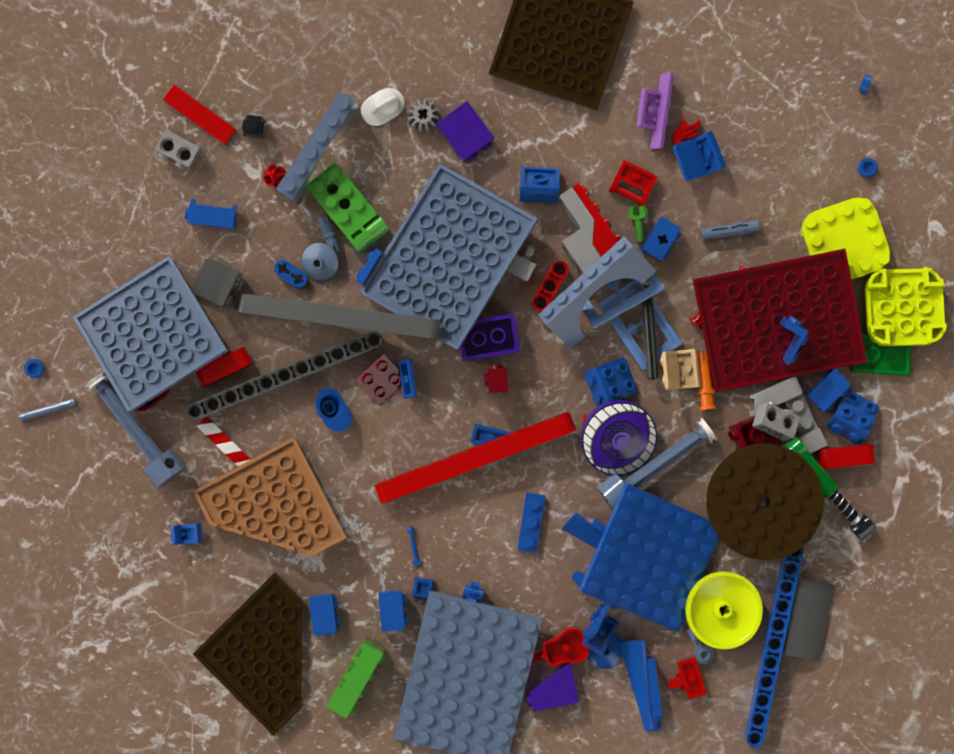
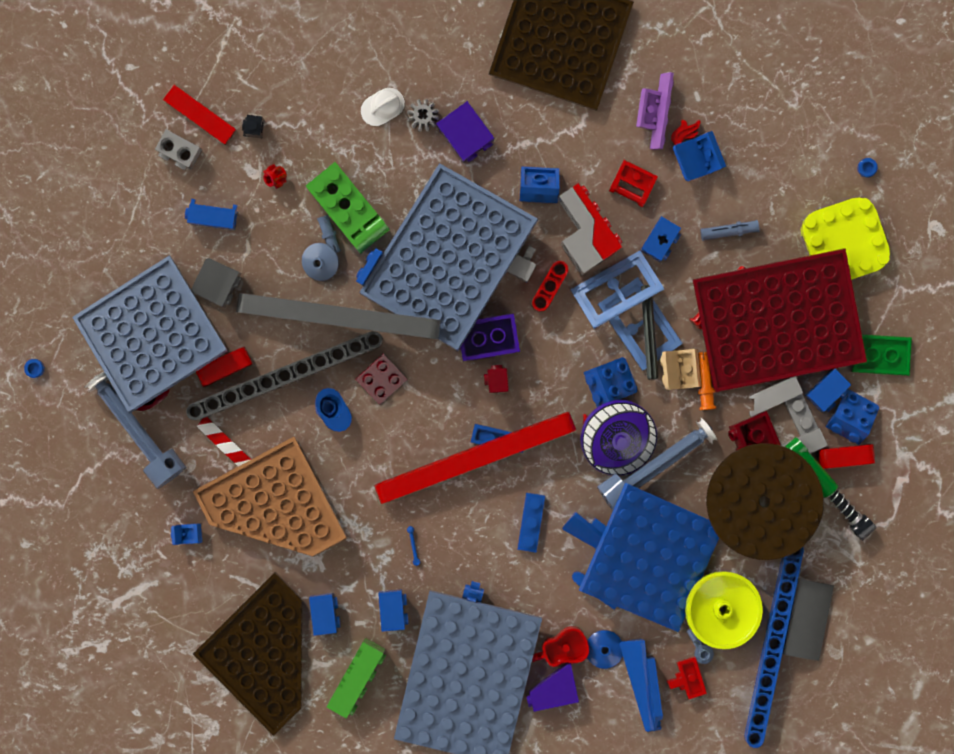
sand blue bar [19,398,77,422] -> none
blue beam [274,260,308,288] -> none
sand blue arch [276,91,359,204] -> none
blue slope [398,359,417,399] -> none
blue tile [412,577,434,599] -> none
sand blue arch [538,236,656,349] -> none
blue bracket [582,602,618,656] -> none
bright green bar [628,205,649,241] -> none
light grey brick [752,402,800,441] -> none
blue bracket [780,315,809,365] -> none
blue tile [859,74,872,94] -> none
neon yellow plate [865,267,947,346] -> none

